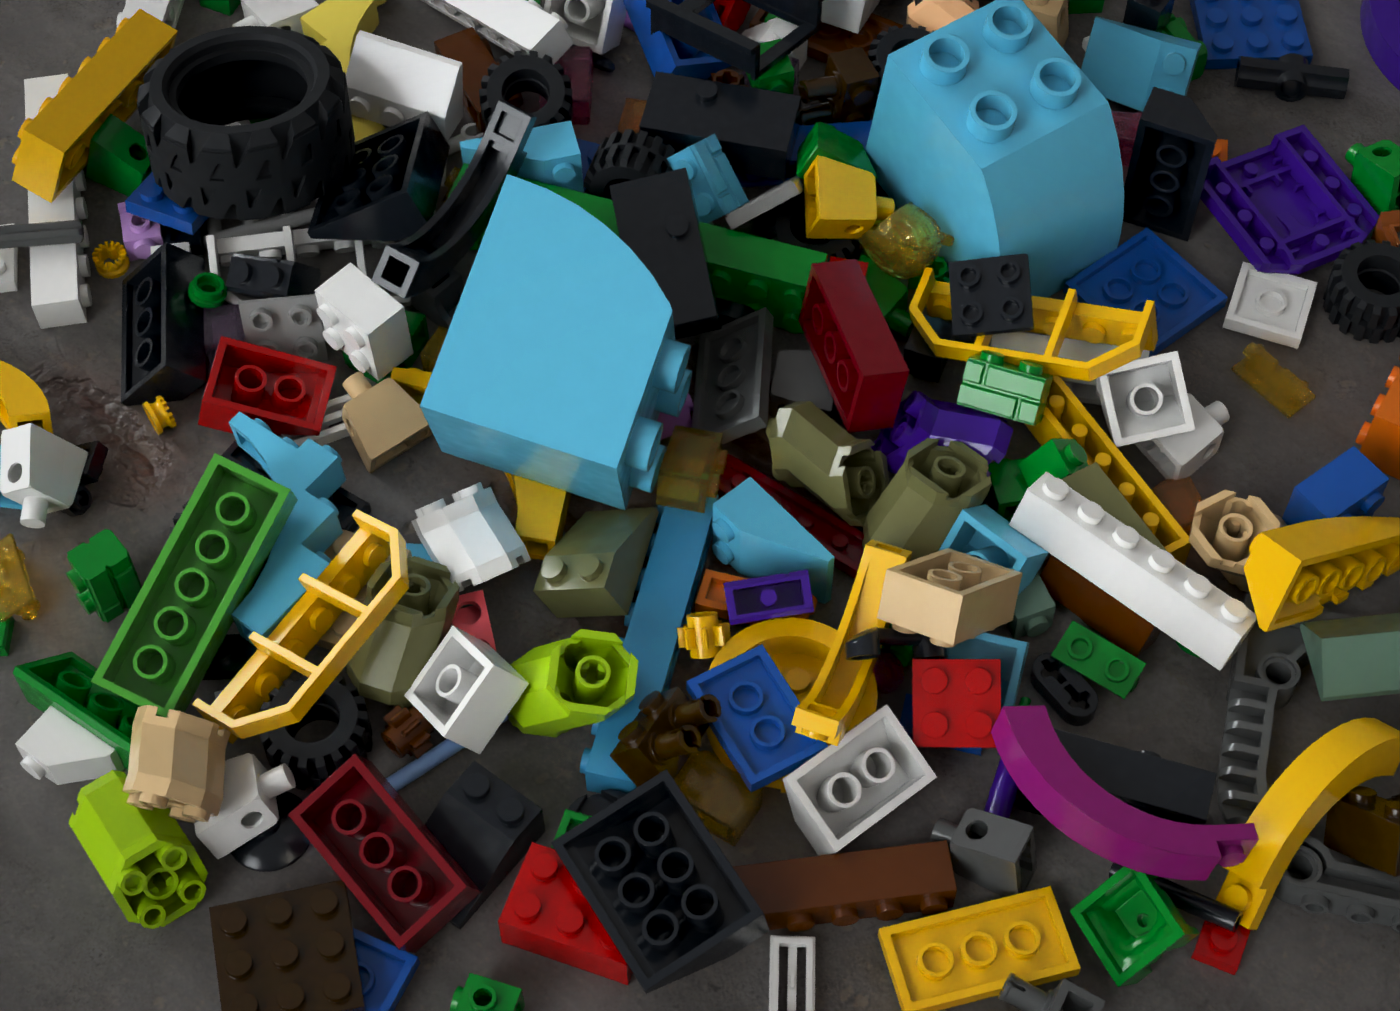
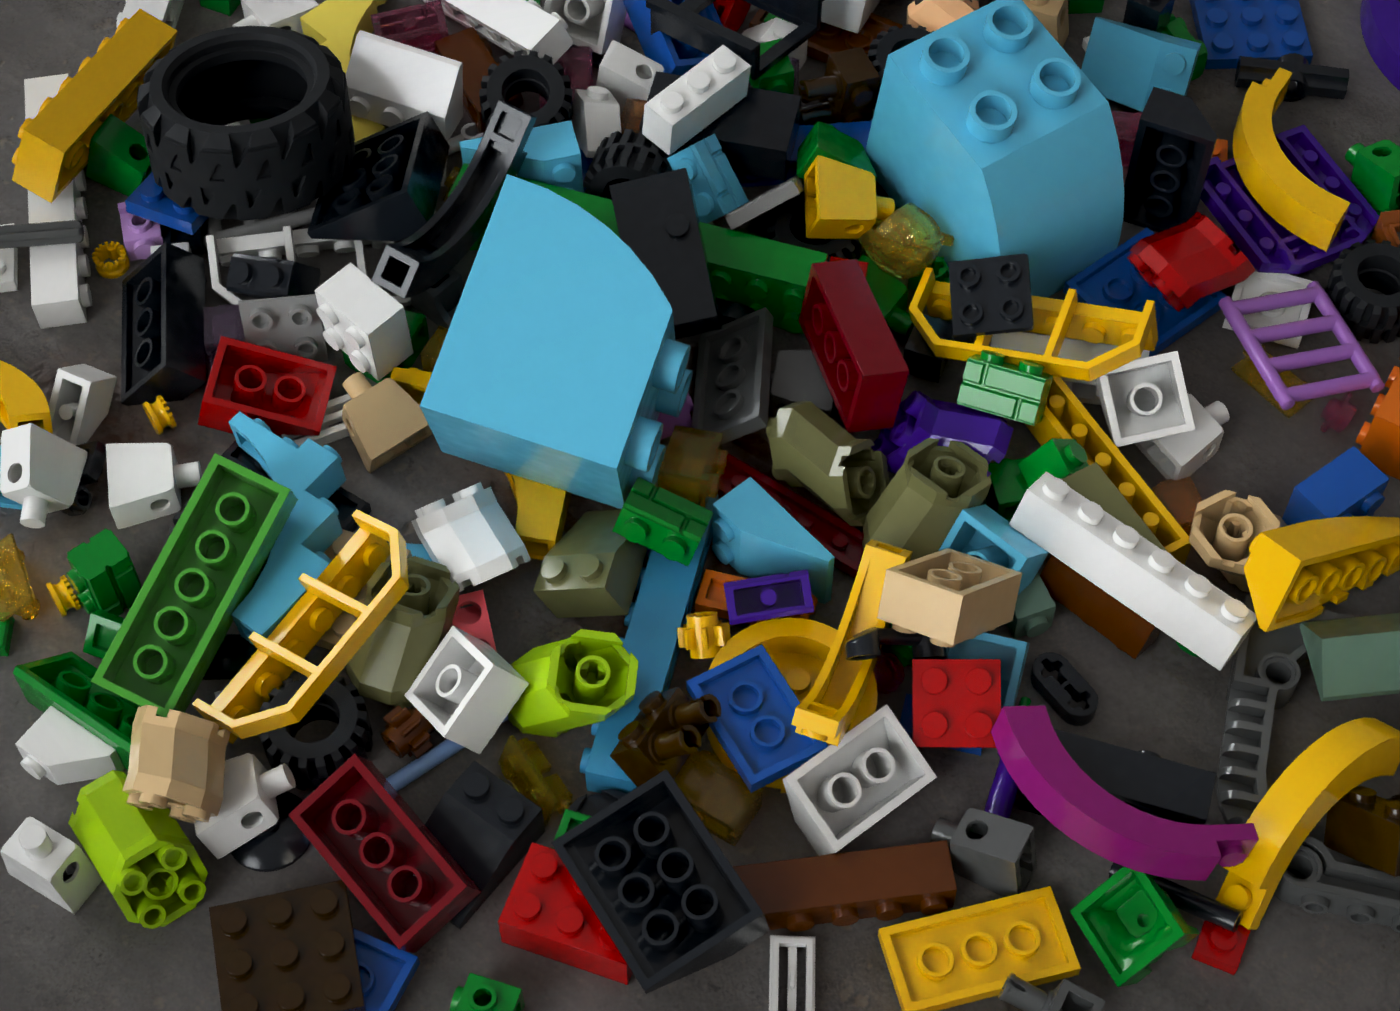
green plate [188,272,228,308] -> none
green hinge [1051,620,1147,700] -> none
none -> white torso [0,816,102,915]
none -> yellow bush [46,575,82,617]
none -> white slope [49,364,117,445]
none -> green plate [83,609,125,659]
none -> white torso [106,443,202,529]
none -> clear pink brick [371,0,449,53]
none -> clear yellow hinge [498,735,573,827]
none -> white slope [572,86,622,158]
none -> white torso [596,40,665,123]
none -> green brick [612,477,714,567]
none -> white brick [642,45,751,156]
none -> red brick [1127,211,1255,313]
none -> medium lavender bar [1218,281,1385,410]
none -> yellow arch [1232,67,1351,252]
none -> clear pink plate [1320,392,1357,433]

